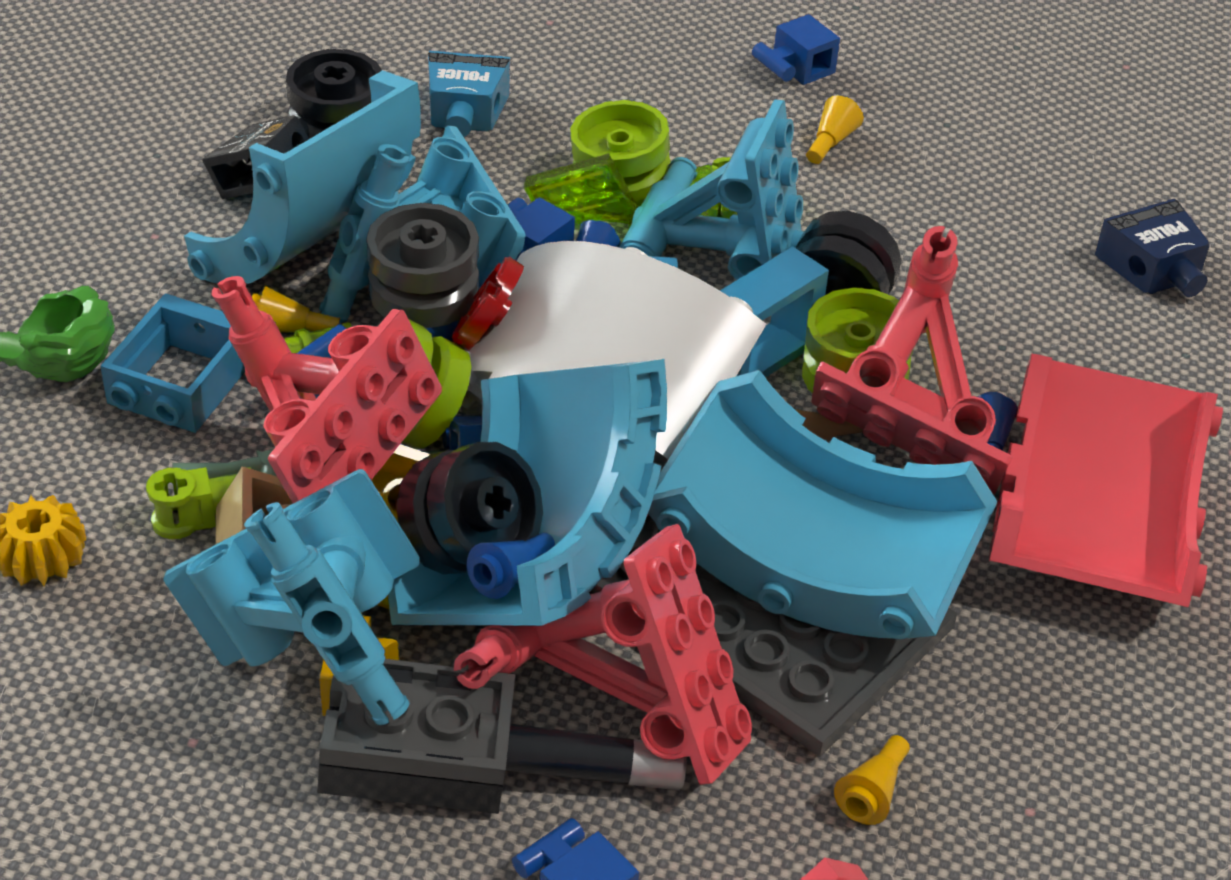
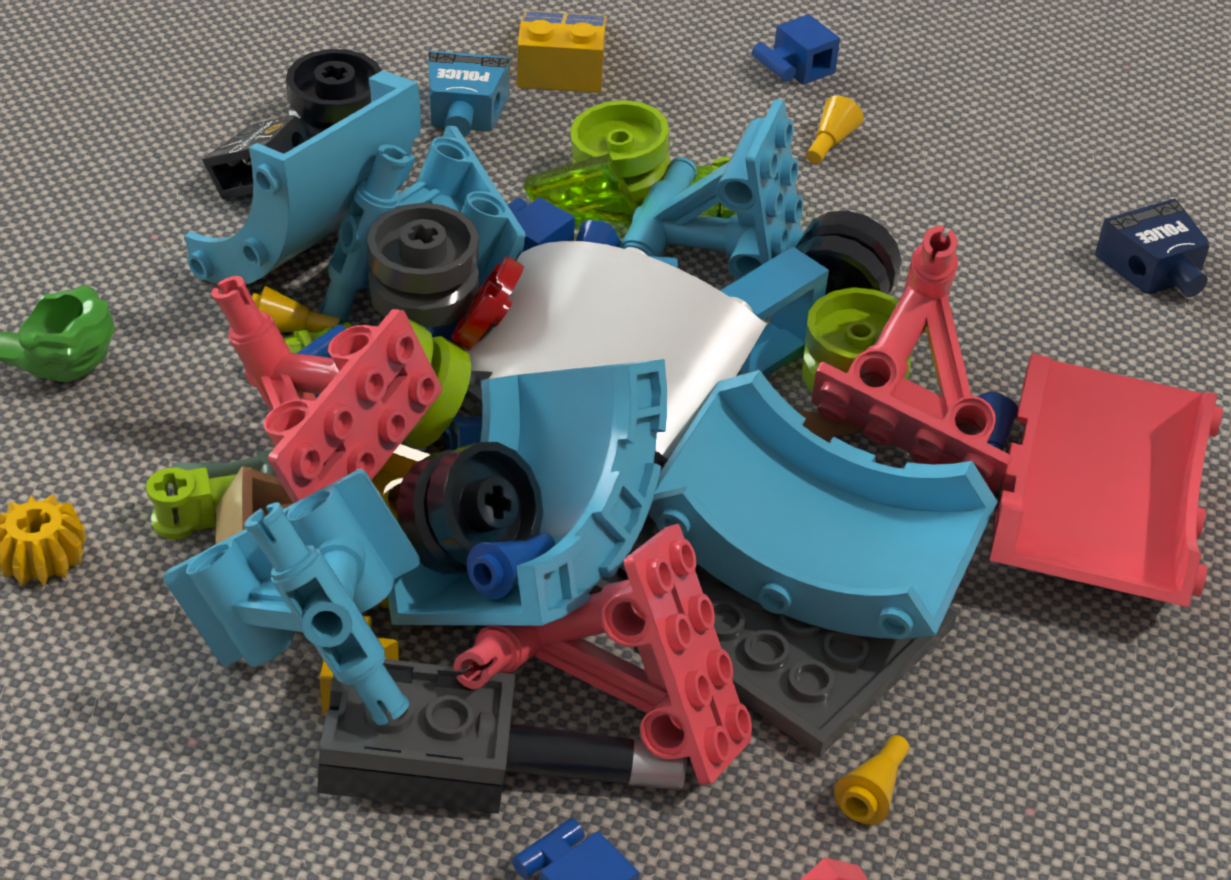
dark azure window [101,293,245,433] -> none
none -> yellow slope [517,11,607,93]

